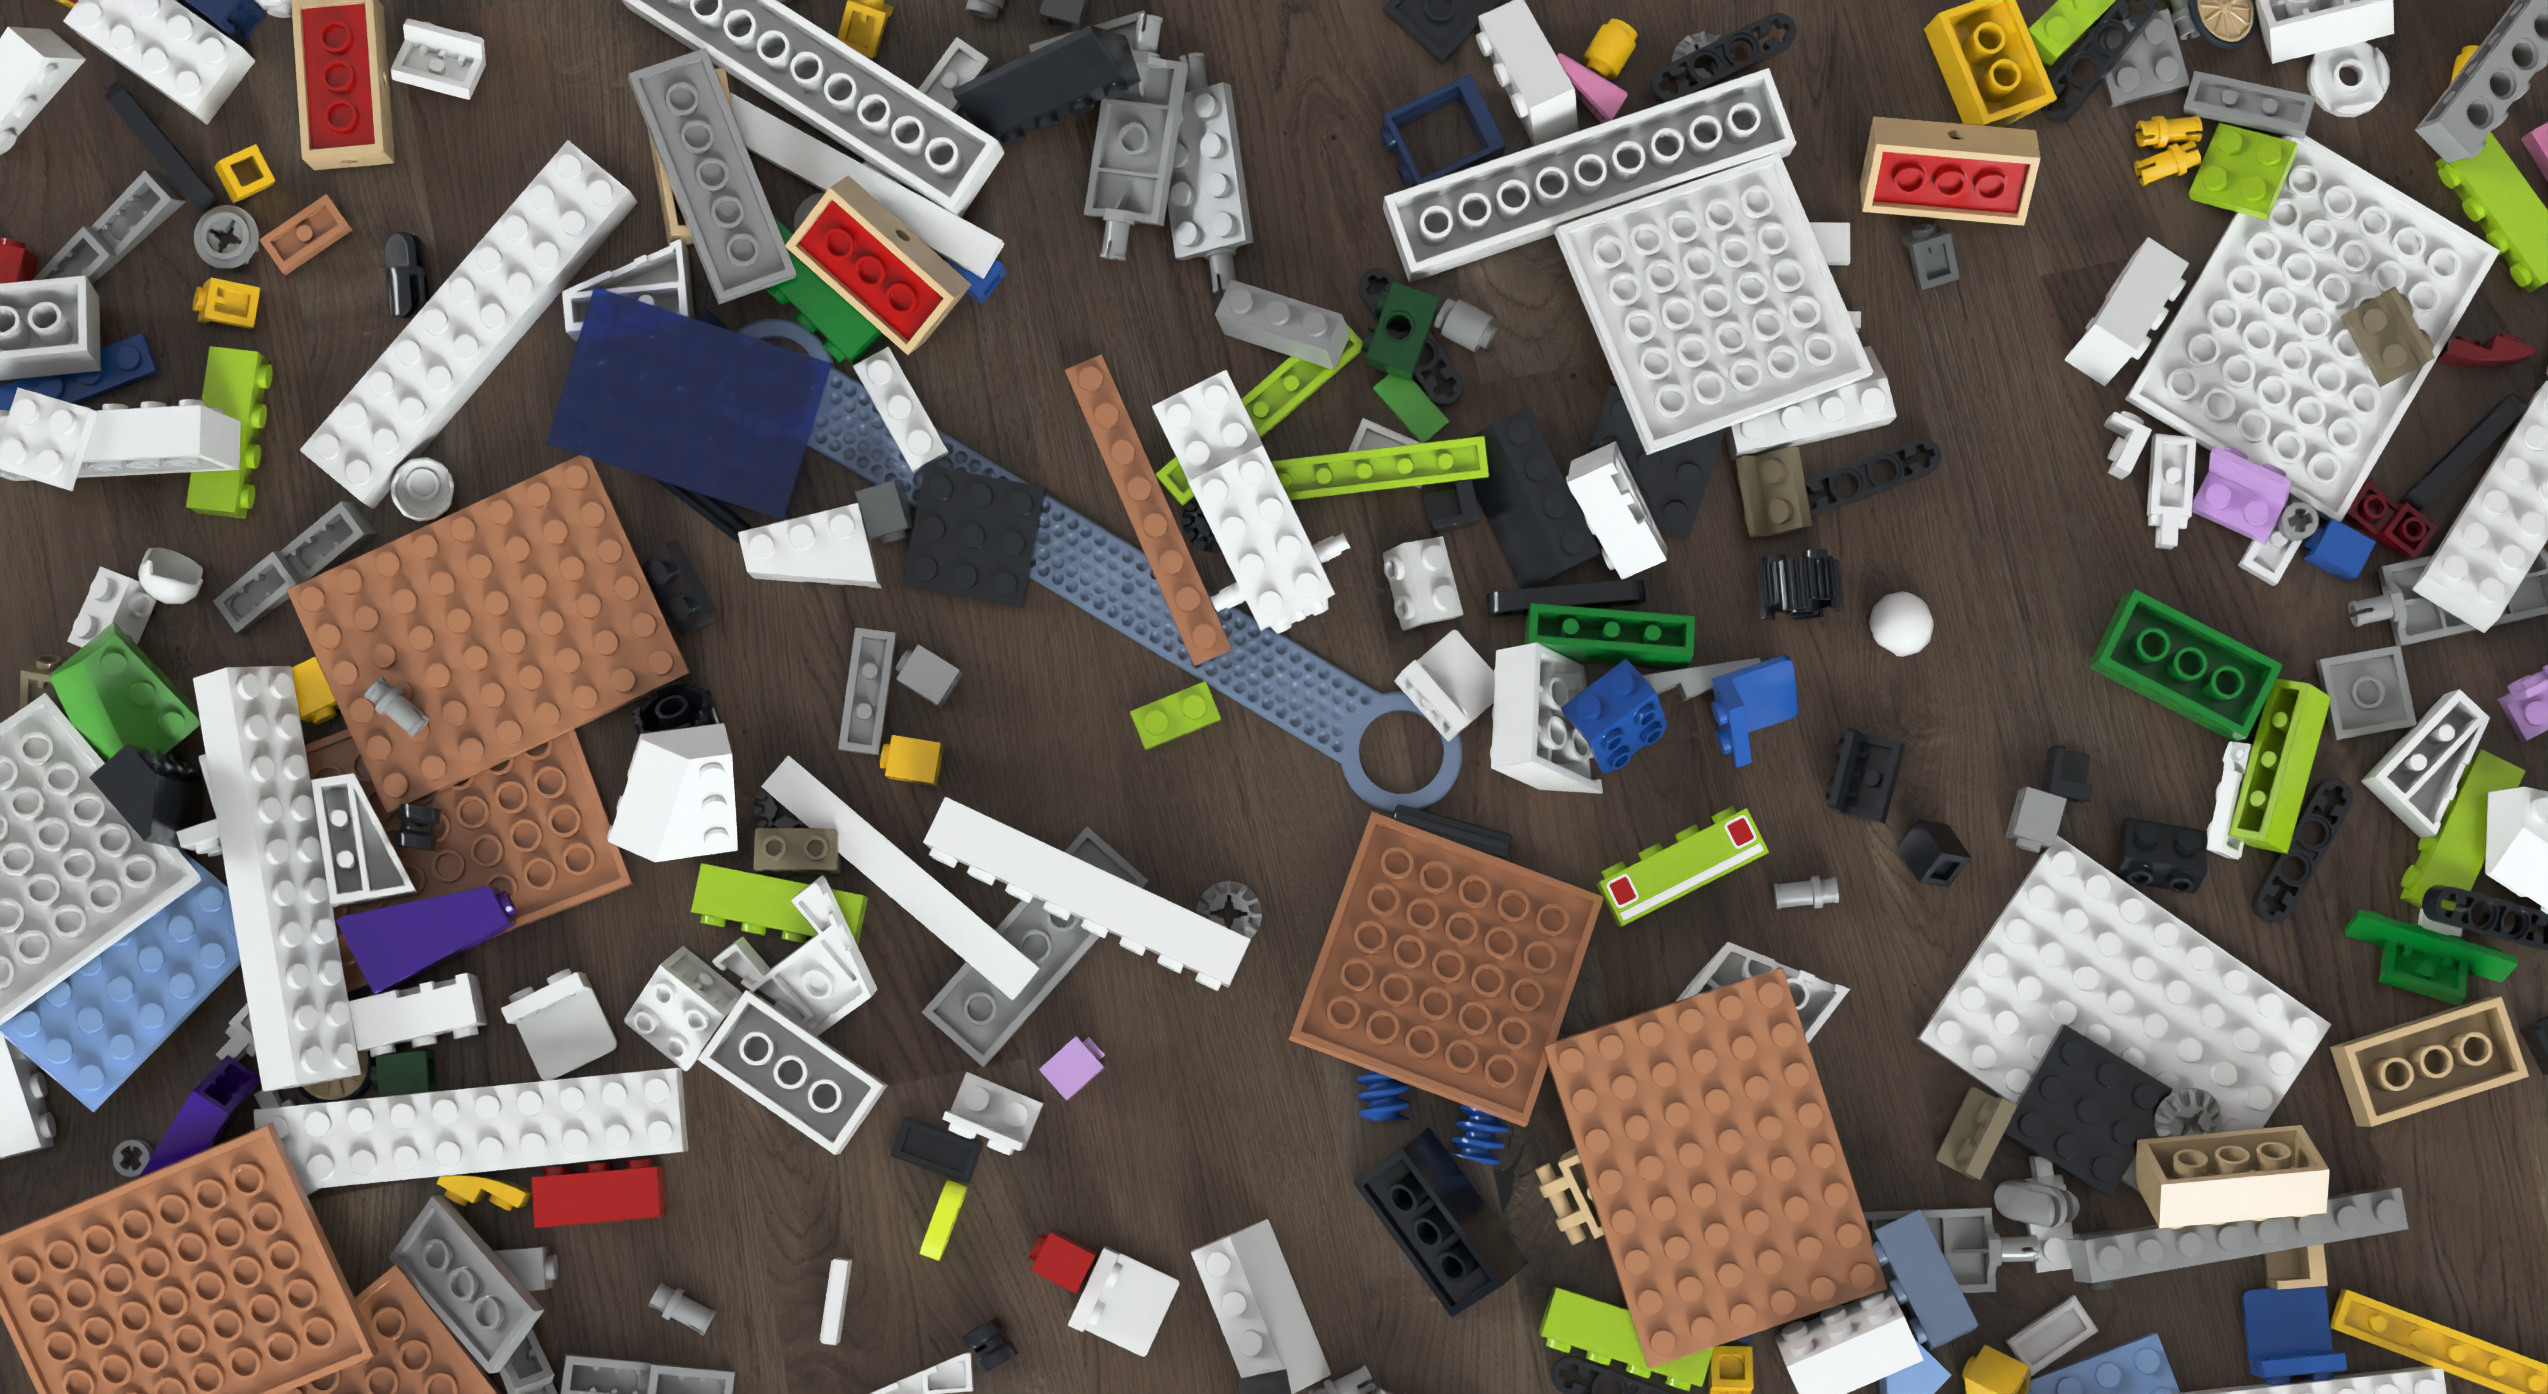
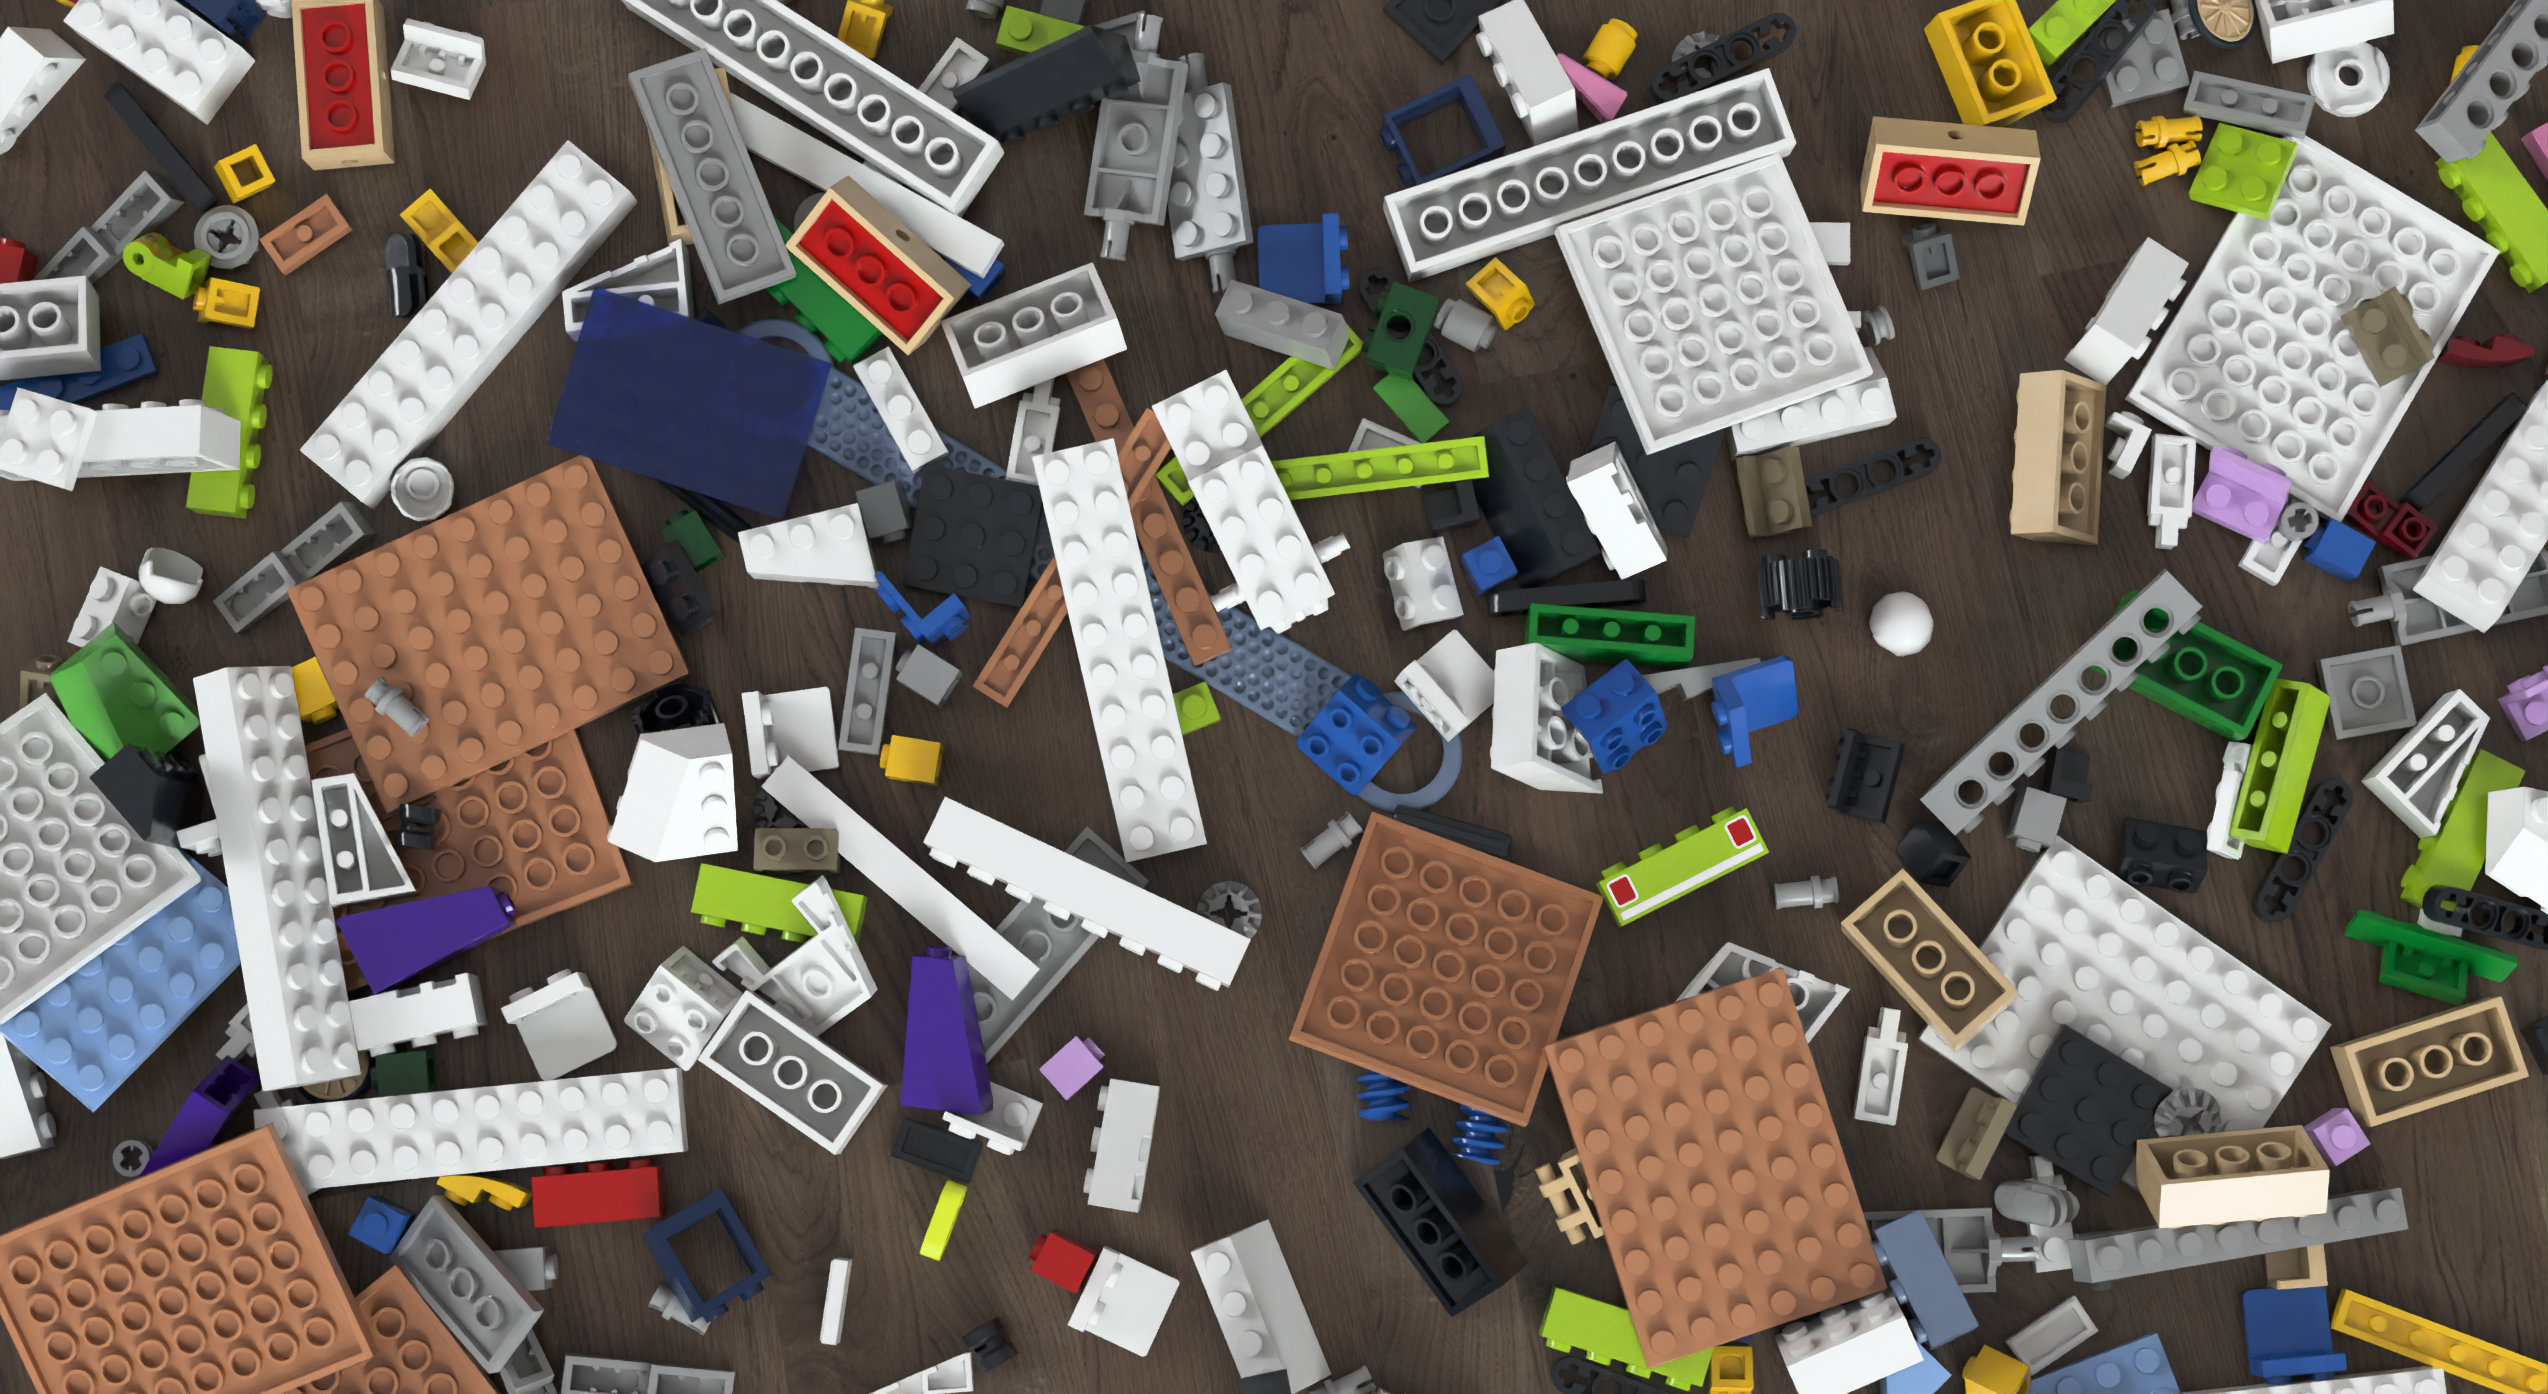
none -> lime leg [123,232,212,300]
none -> blue brick [348,1195,416,1254]
none -> yellow slope [400,188,479,273]
none -> dark blue window [642,1188,772,1323]
none -> dark green brick [660,510,726,574]
none -> white bracket [742,687,839,779]
none -> blue bracket [874,570,971,648]
none -> dark purple slope [900,946,994,1115]
none -> white brick [940,262,1127,408]
none -> nougat plate [973,408,1171,708]
none -> lime plate [996,5,1085,55]
none -> white hinge [1005,378,1061,486]
none -> white brick [1032,438,1207,863]
none -> white wedge [1083,1078,1161,1213]
none -> blue bracket [1257,213,1349,305]
none -> blue bracket [1297,672,1418,795]
none -> light grey pin [1300,811,1364,870]
none -> blue brick [1460,536,1518,597]
none -> yellow bracket [1465,257,1535,330]
none -> tan brick [1841,868,2018,1053]
none -> white hinge [1852,1007,1908,1125]
none -> light grey bush [1861,304,1895,346]
none -> light grey brick [1920,569,2203,835]
none -> tan slope [2009,370,2106,545]
none -> lavender brick [2303,1108,2371,1166]

